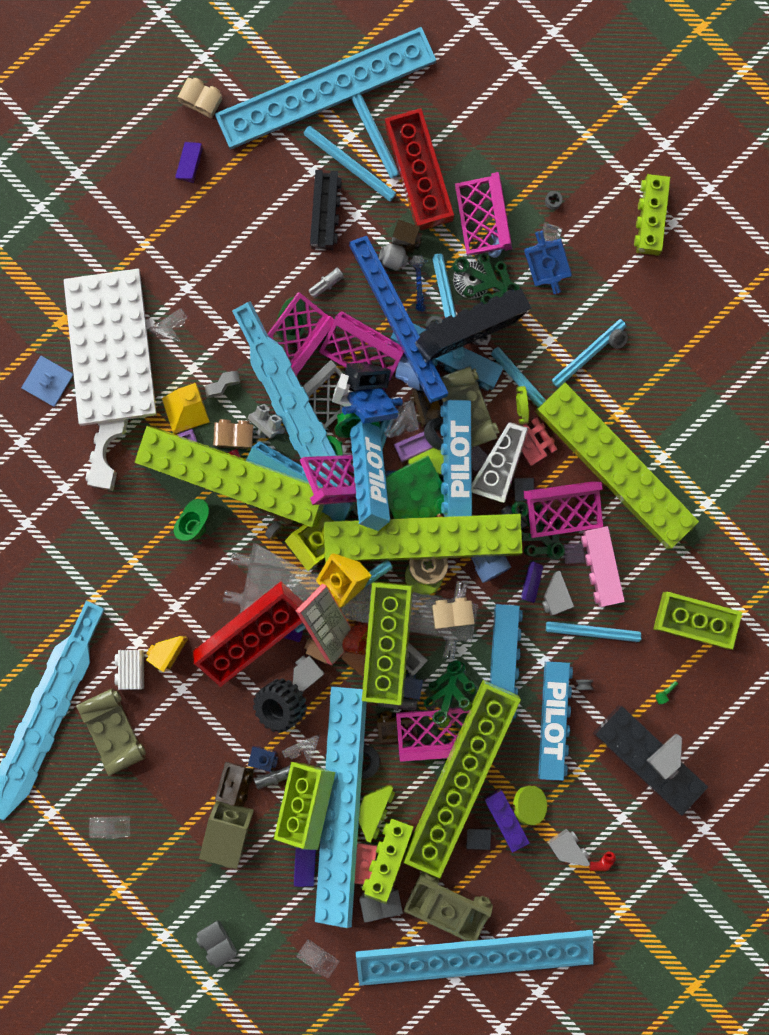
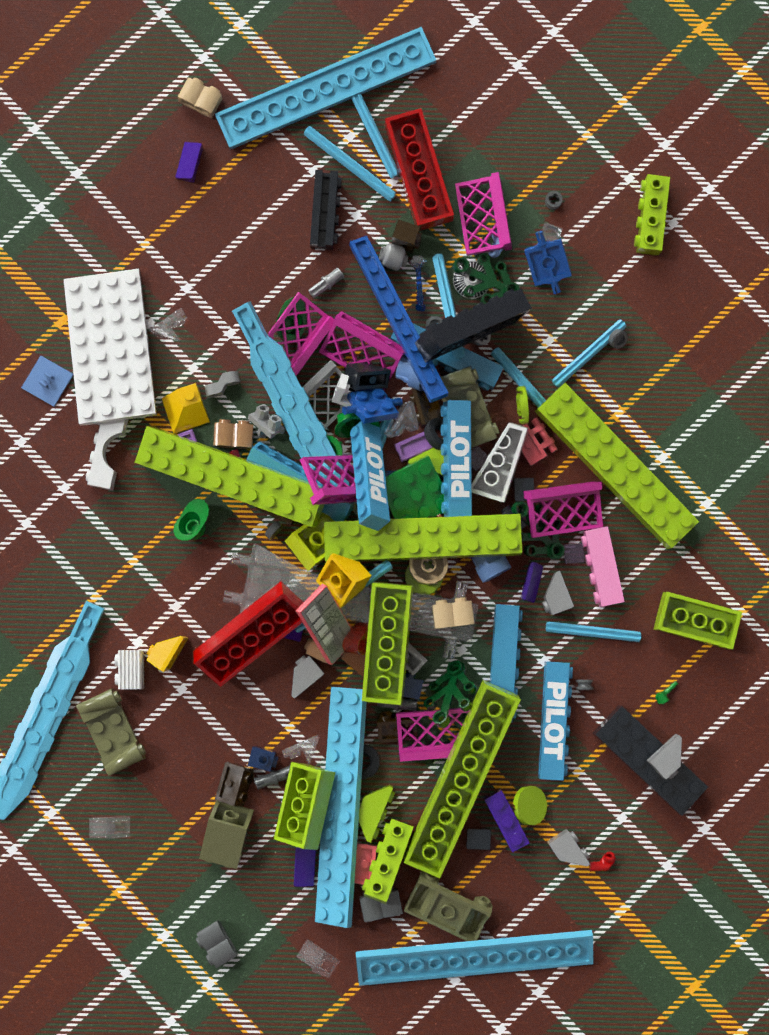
black tyre [253,678,307,733] -> none

